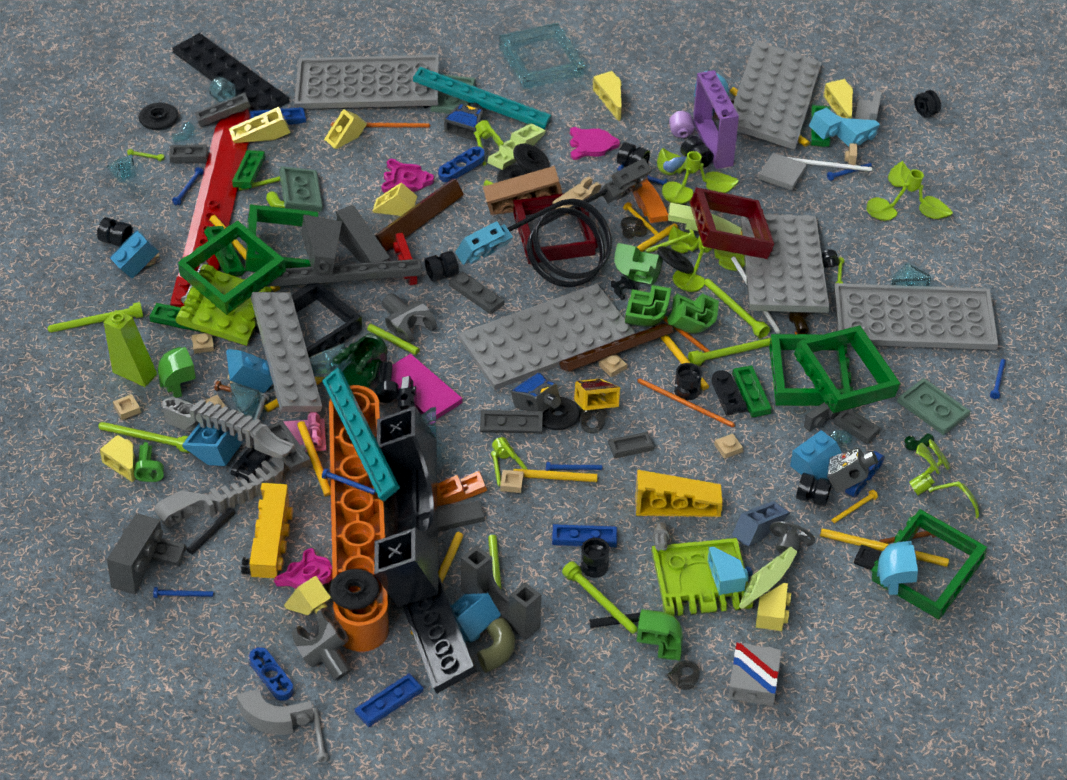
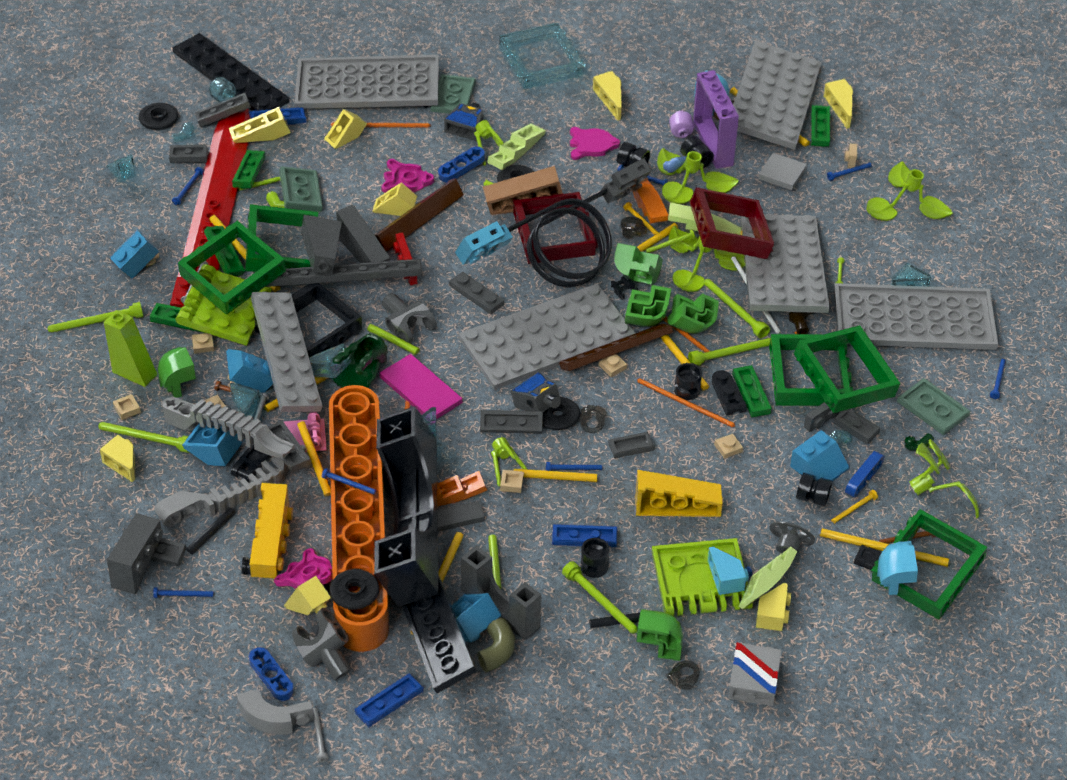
black wheel [97,217,133,247] -> none
lime hinge [127,149,164,161] -> none
bright green piece [134,442,164,482] -> none
teal tile [322,368,400,501] -> none
black piece [375,361,399,403] -> none
black hinge [397,376,417,412] -> none
teal tile [413,67,552,130] -> none
black wheel [424,251,459,282] -> none
black wheel [513,143,550,172] -> none
tan hinge [553,177,601,216] -> none
yellow torso [574,379,620,410] -> none
light grey axle [652,522,670,551] -> none
black wheel [657,246,694,274] -> none
sand blue slope [732,501,790,546] -> none
white axle [788,157,873,172] -> none
medium azure arch [809,108,880,147] -> none
black bush [822,249,839,268] -> none
dark grey torso [827,448,878,493] -> none
light grey panel [855,91,882,121] -> none
black wheel [914,90,941,118] -> none

